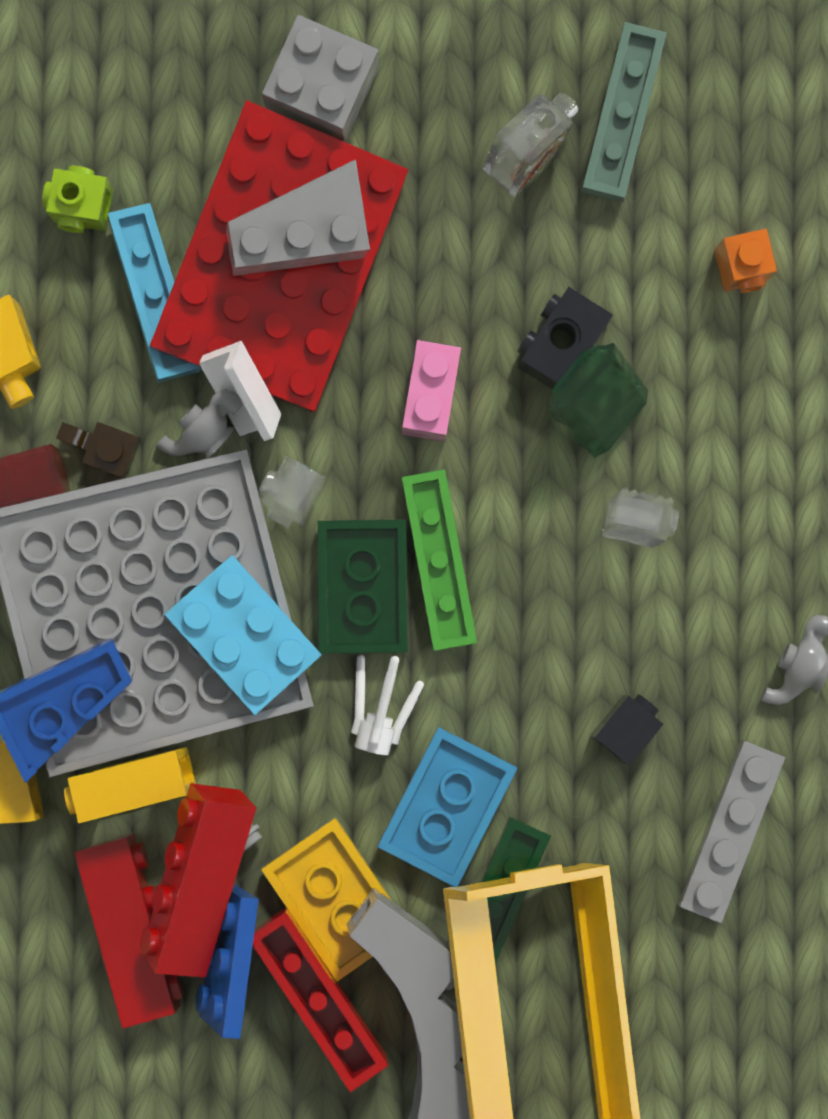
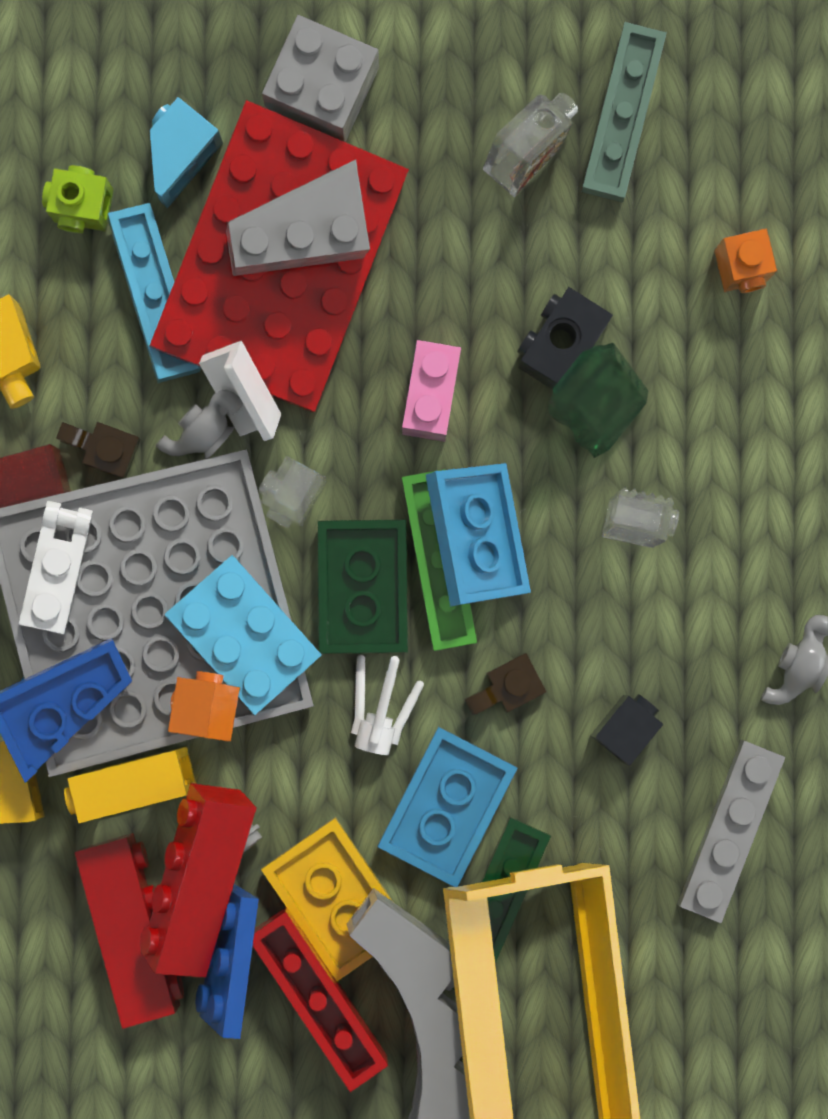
none -> white plate [18,500,93,635]
none -> medium azure slope [150,97,223,208]
none -> orange brick [168,671,240,742]
none -> dark azure plate [426,463,531,607]
none -> dark brown plate [464,653,546,715]

